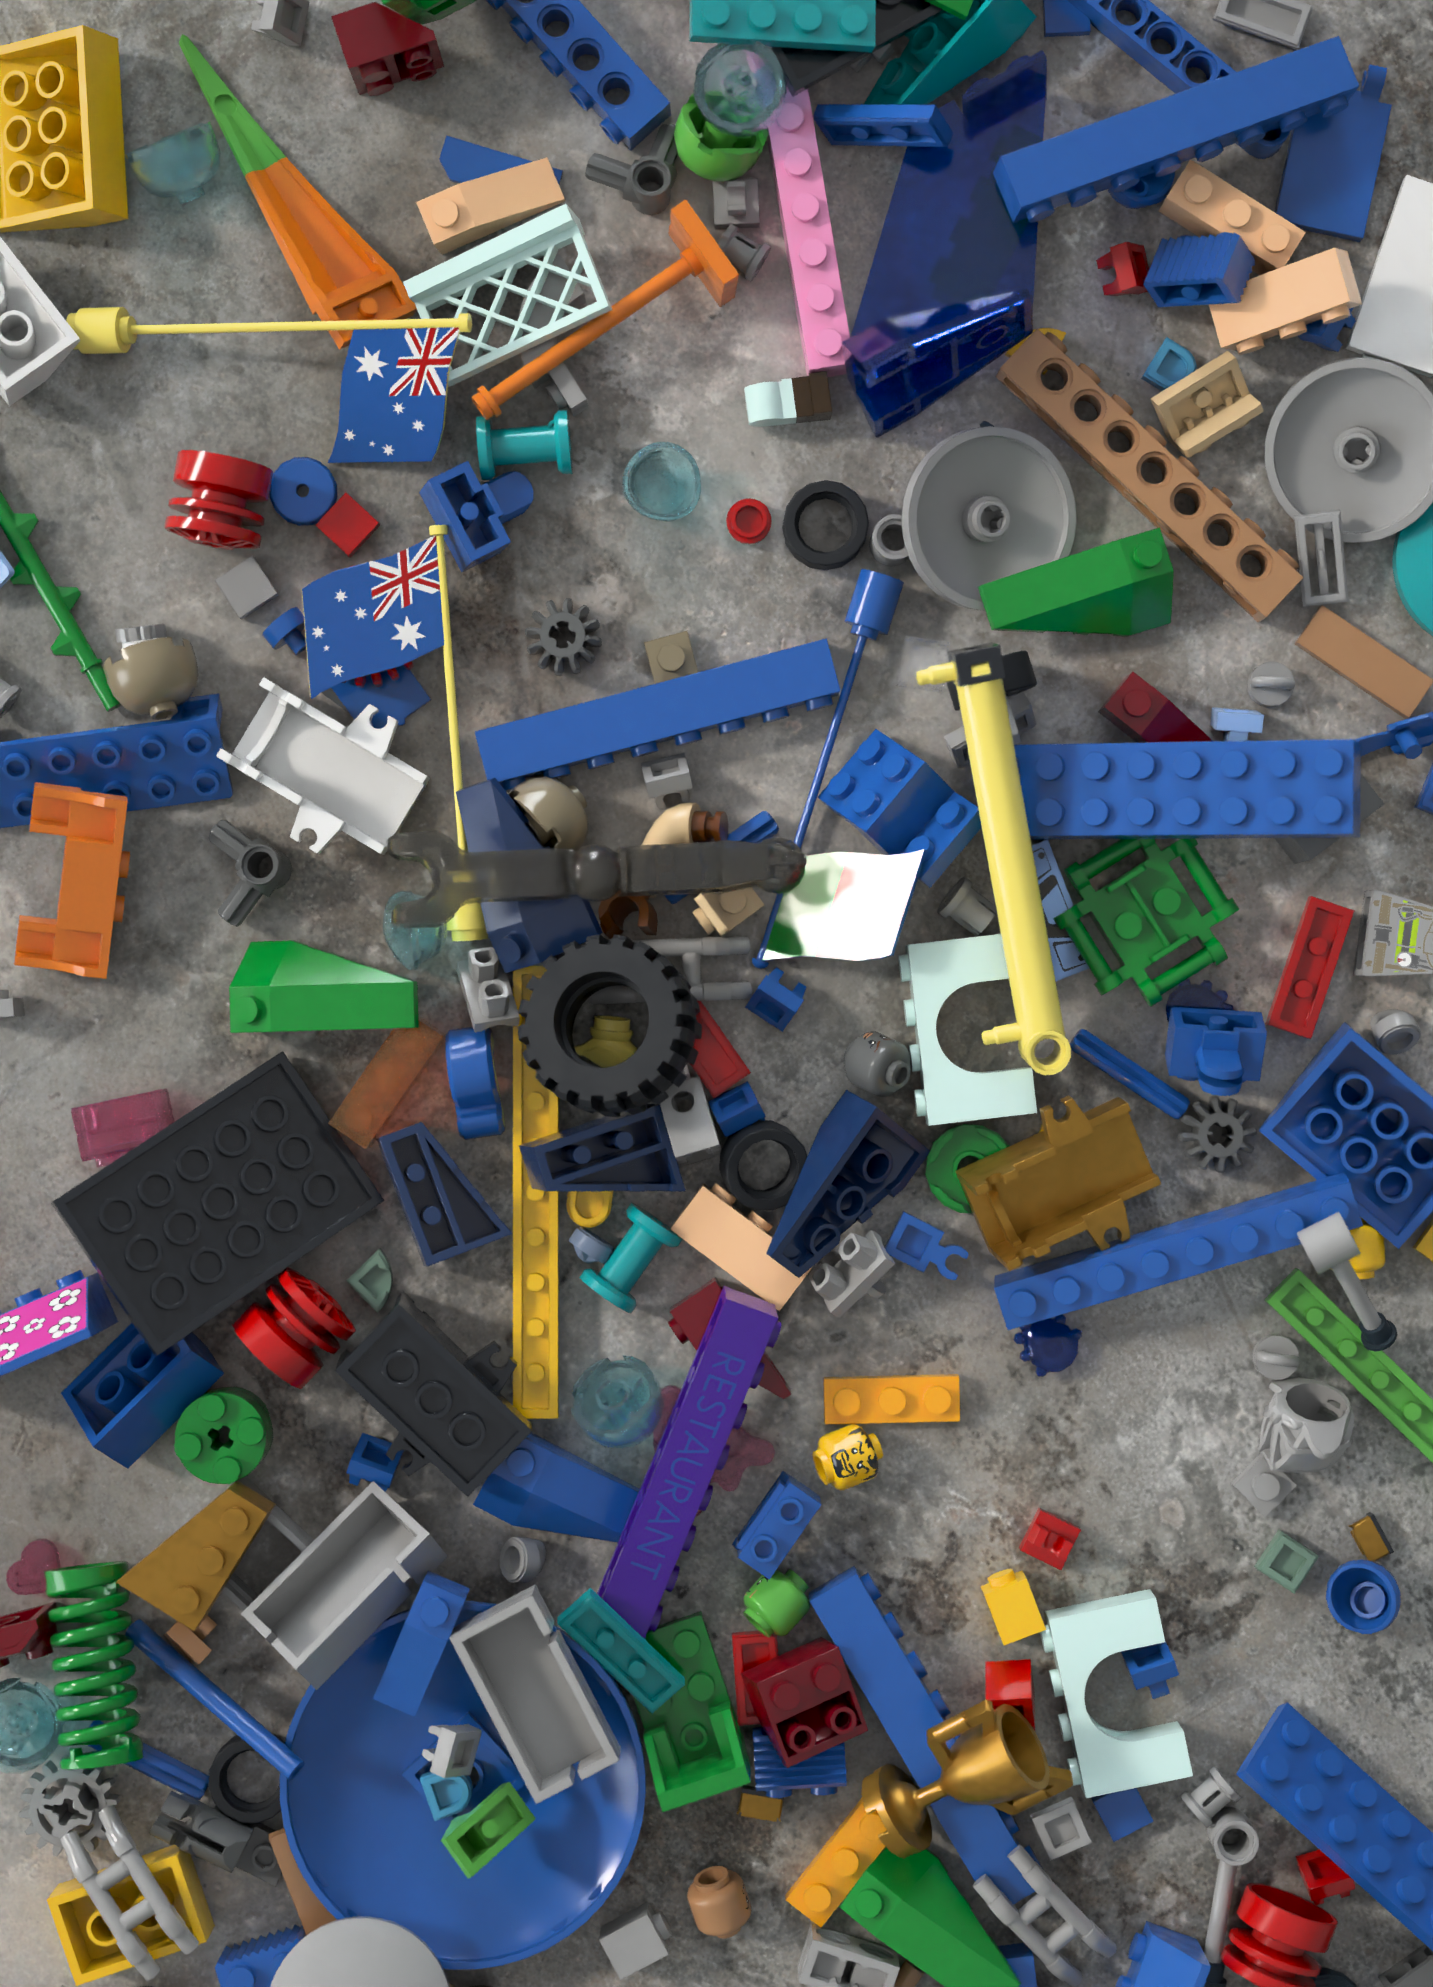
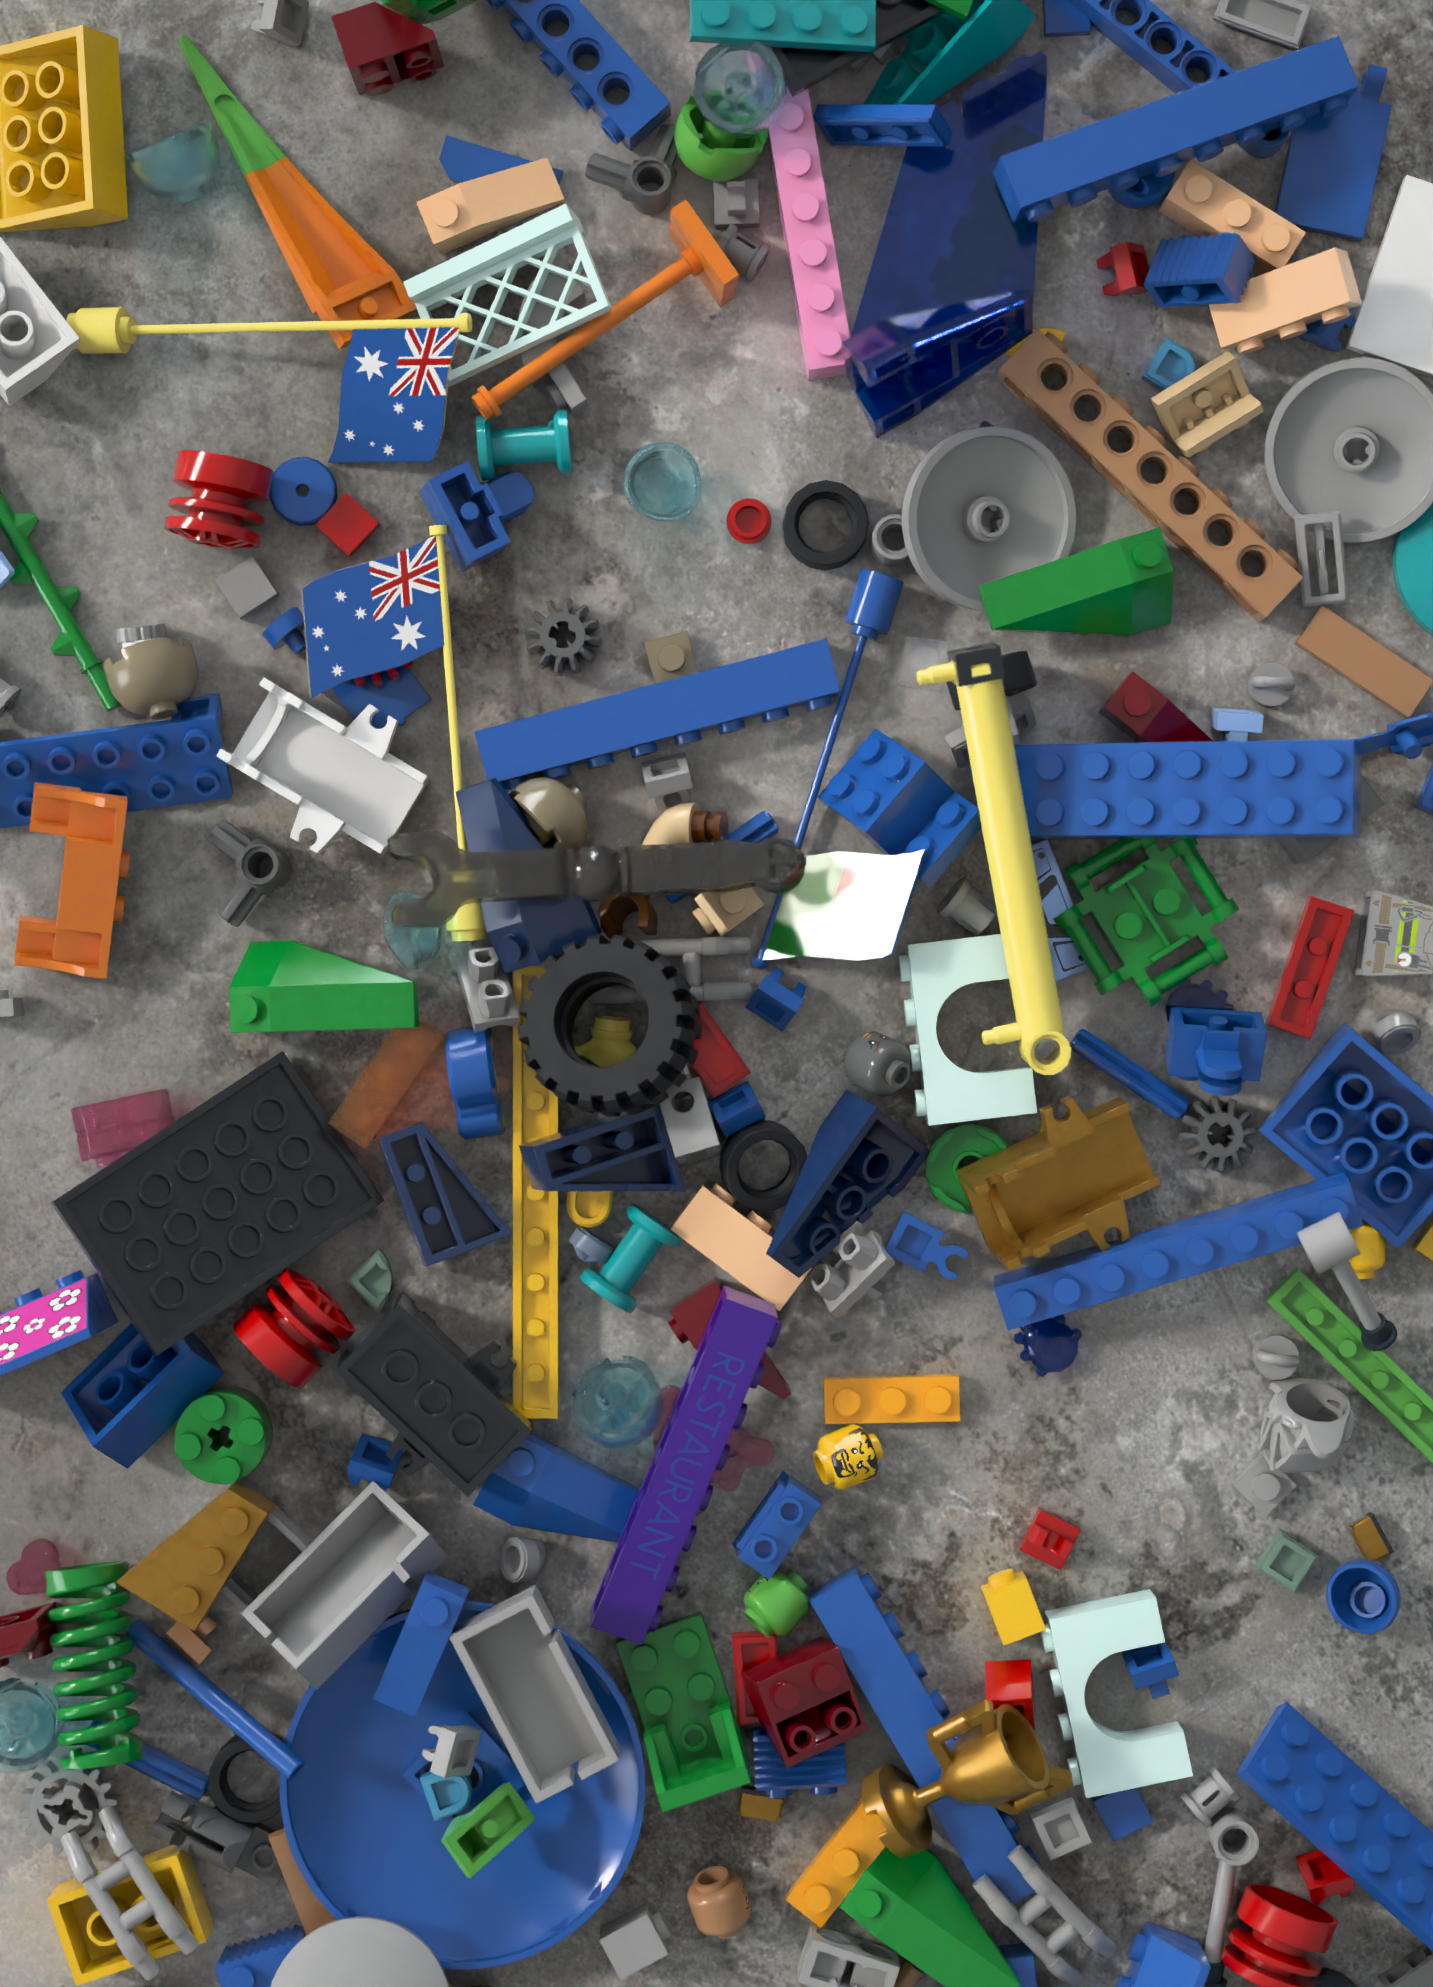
teal tile [557,1588,685,1713] -> none
leg [744,371,832,427] -> none

